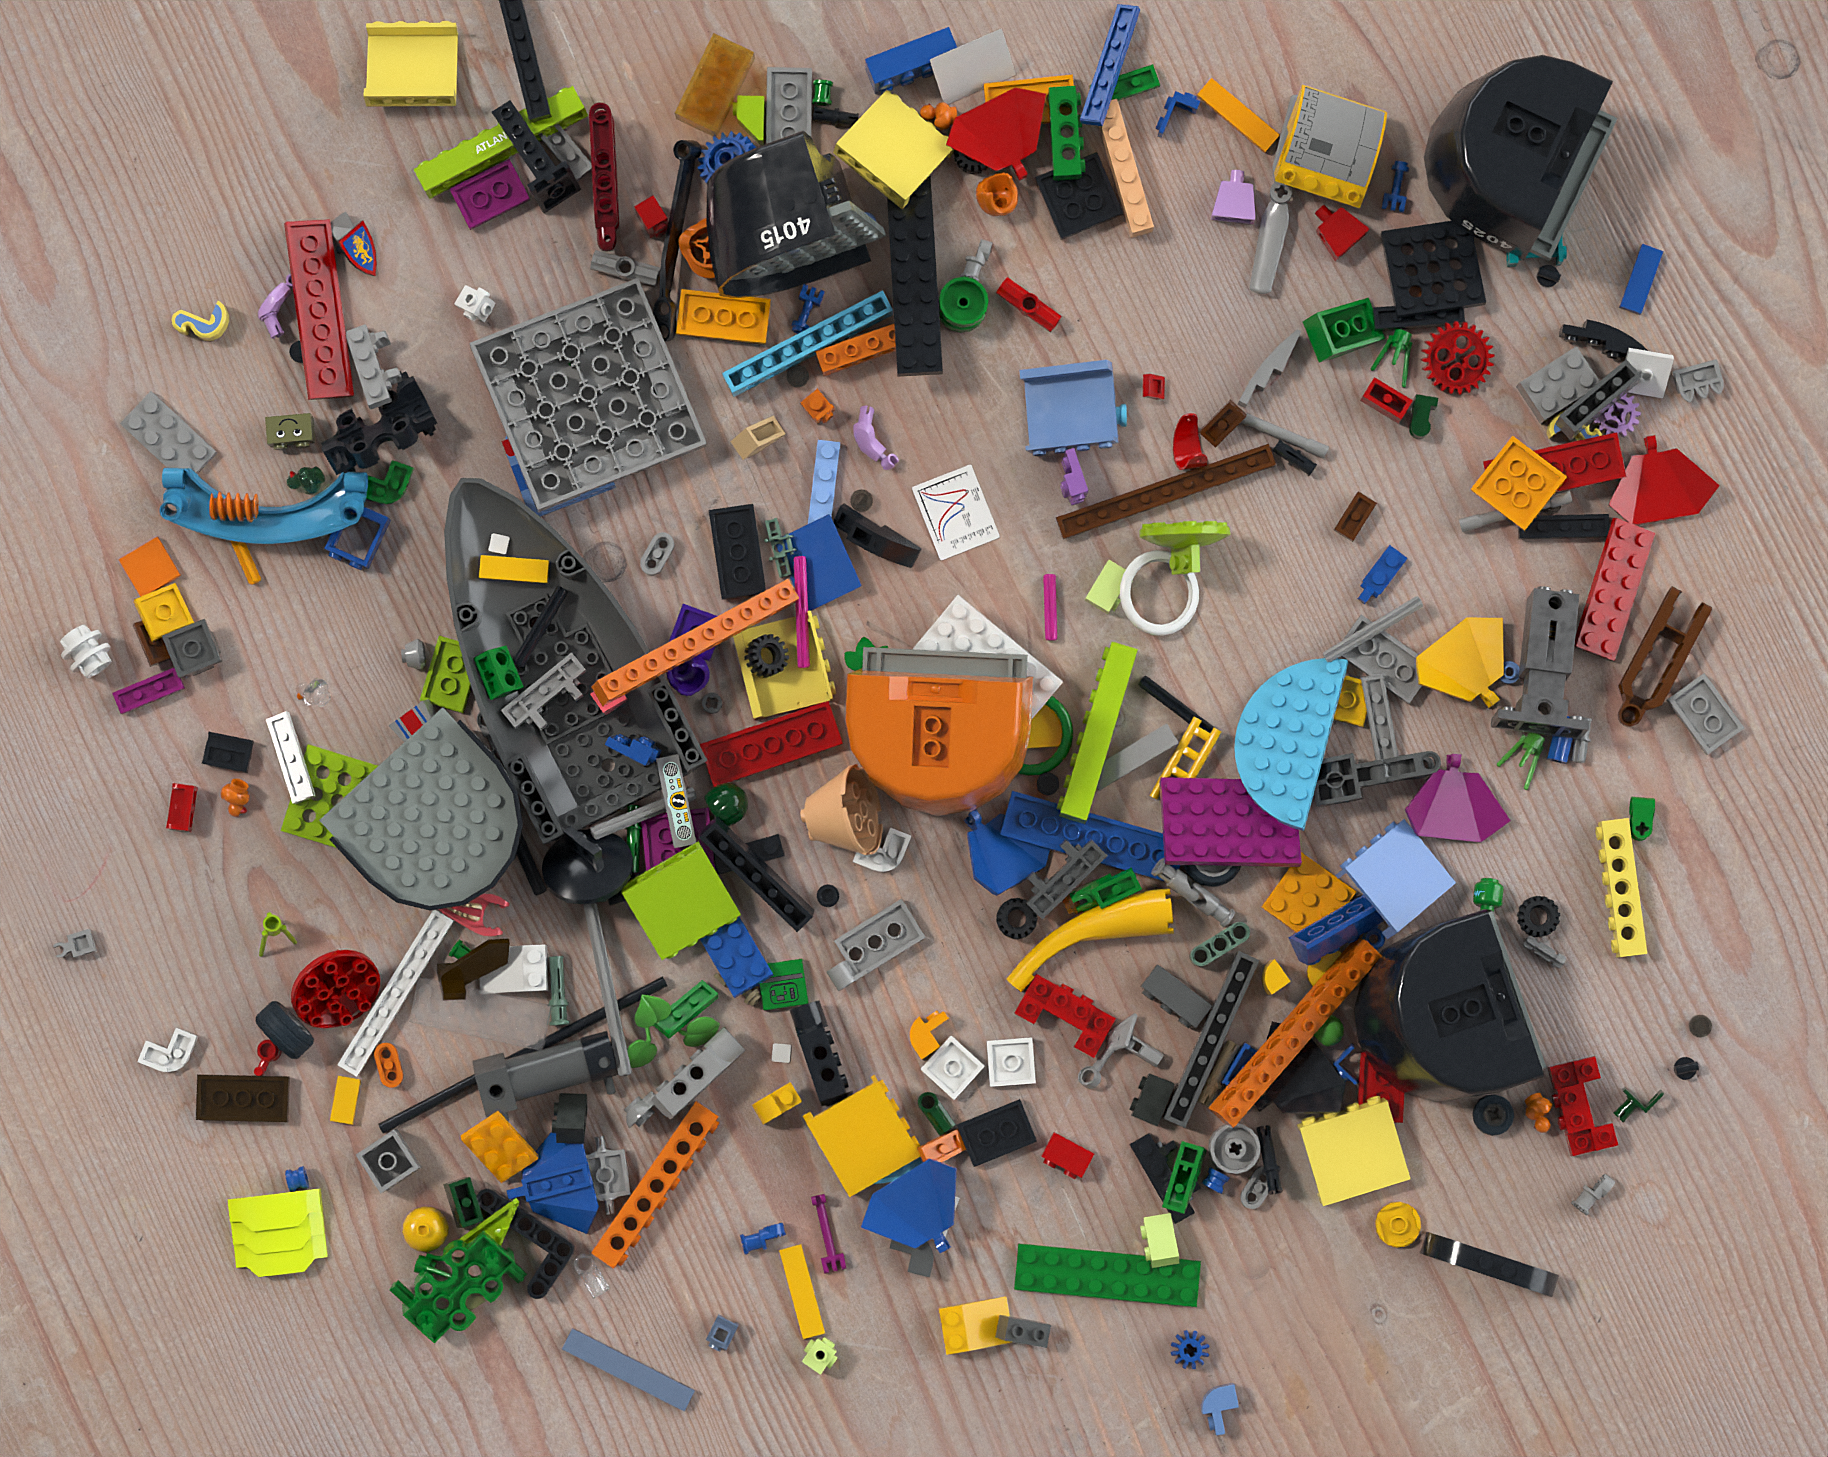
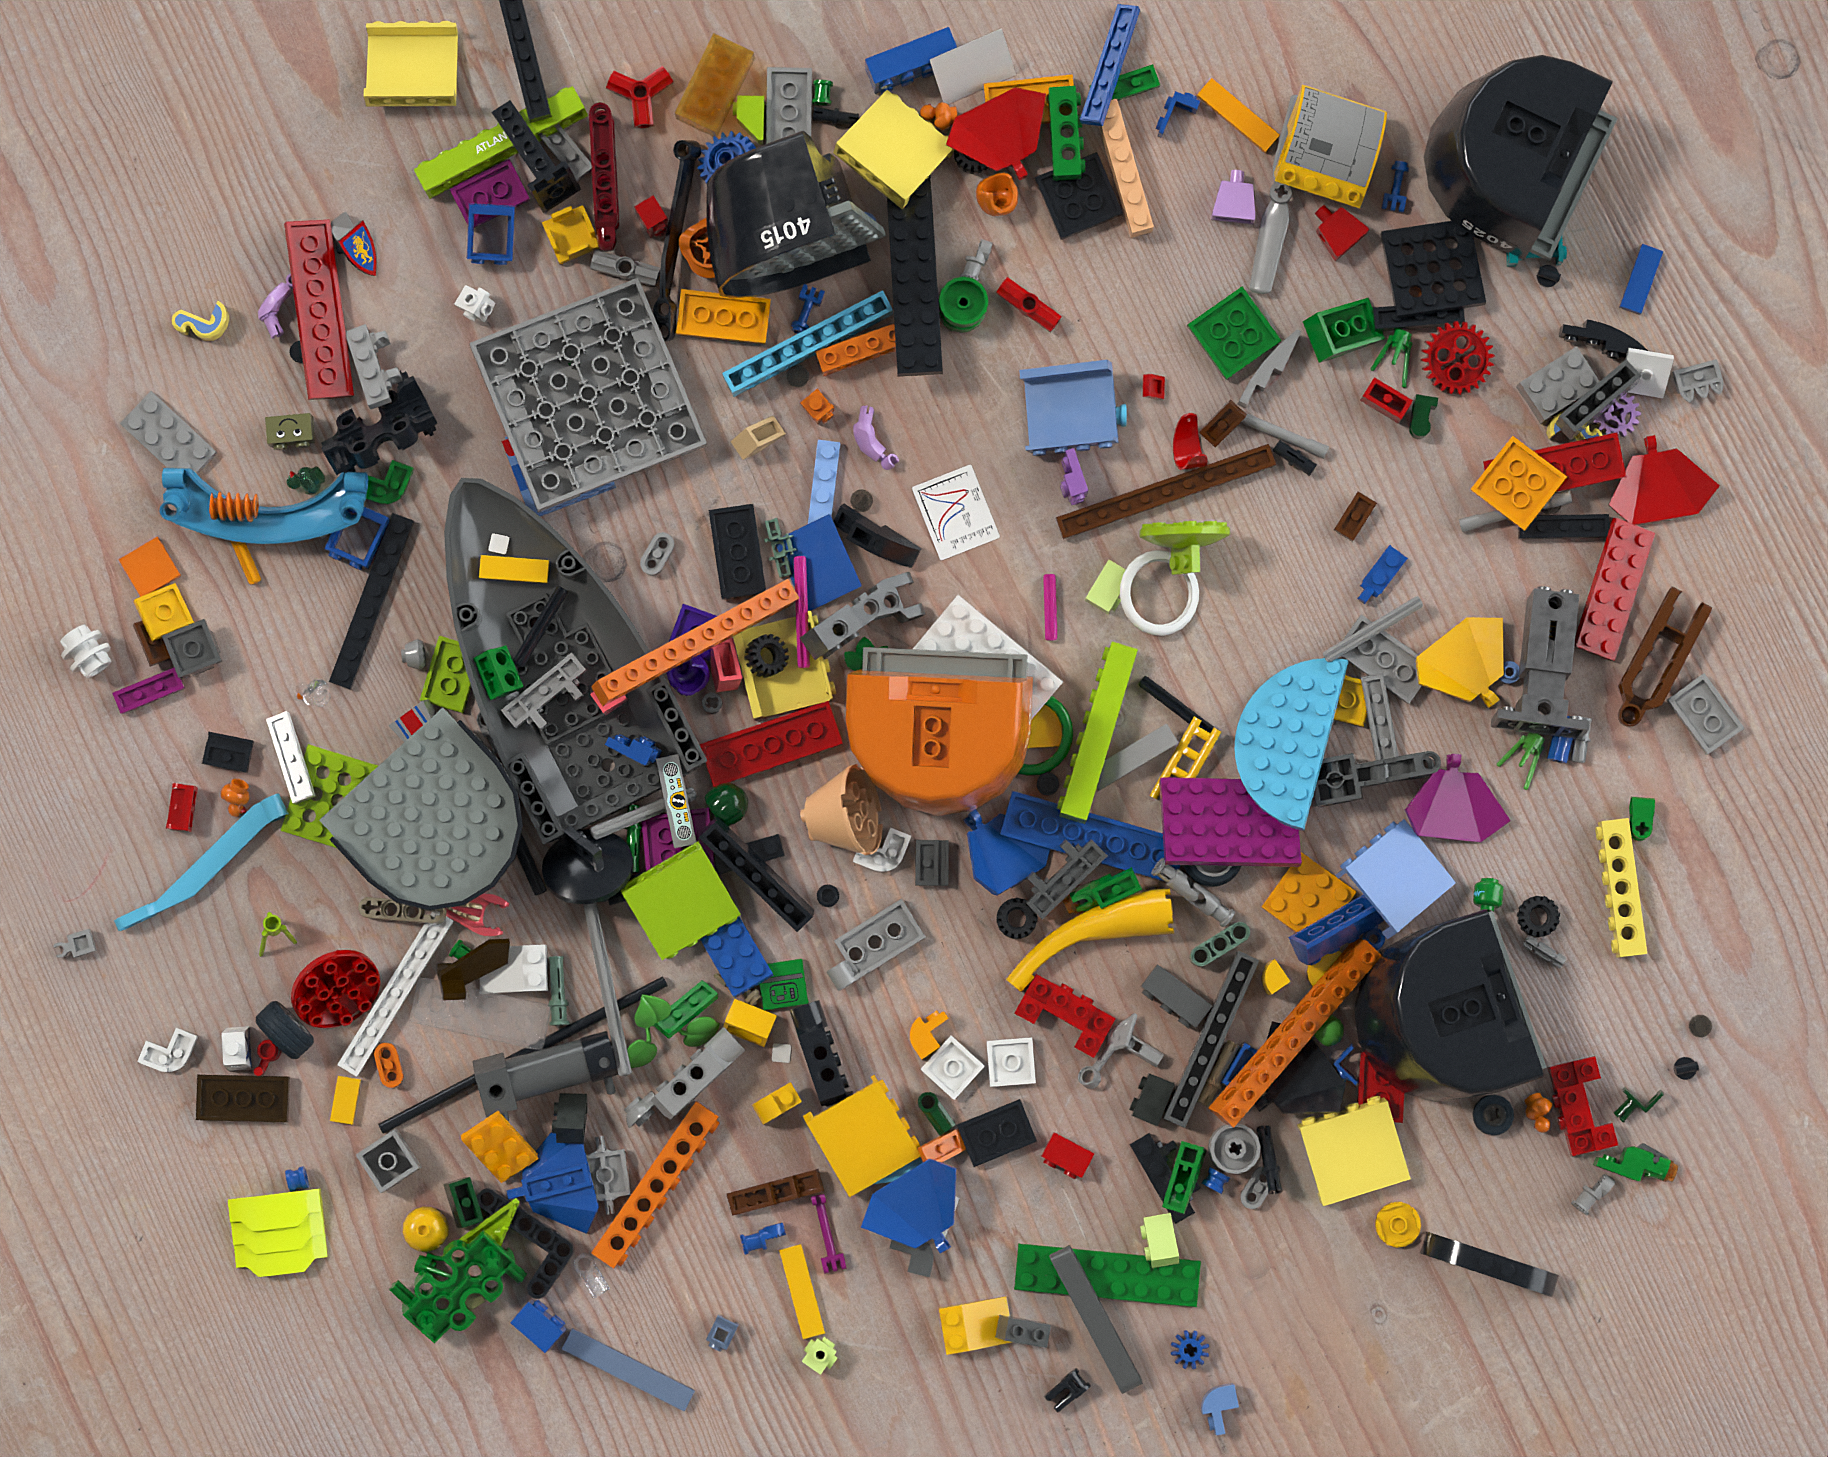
none -> medium azure piece [114,793,288,932]
none -> white torso [221,1026,252,1071]
none -> black plate [329,513,415,690]
none -> dark tan beam [358,897,447,925]
none -> blue window [466,203,515,265]
none -> blue brick [510,1299,567,1353]
none -> yellow panel [542,205,599,265]
none -> red piece [606,66,674,129]
none -> coral slope [711,638,742,692]
none -> yellow brick [723,999,777,1047]
none -> reddish brown slope [727,1169,824,1216]
none -> brick [800,572,926,660]
none -> dark grey plate [915,840,949,886]
none -> black piece [1044,1368,1091,1413]
none -> dark grey beam [1049,1245,1143,1394]
none -> green plate [1187,286,1282,380]
none -> green plate [1593,1143,1678,1182]

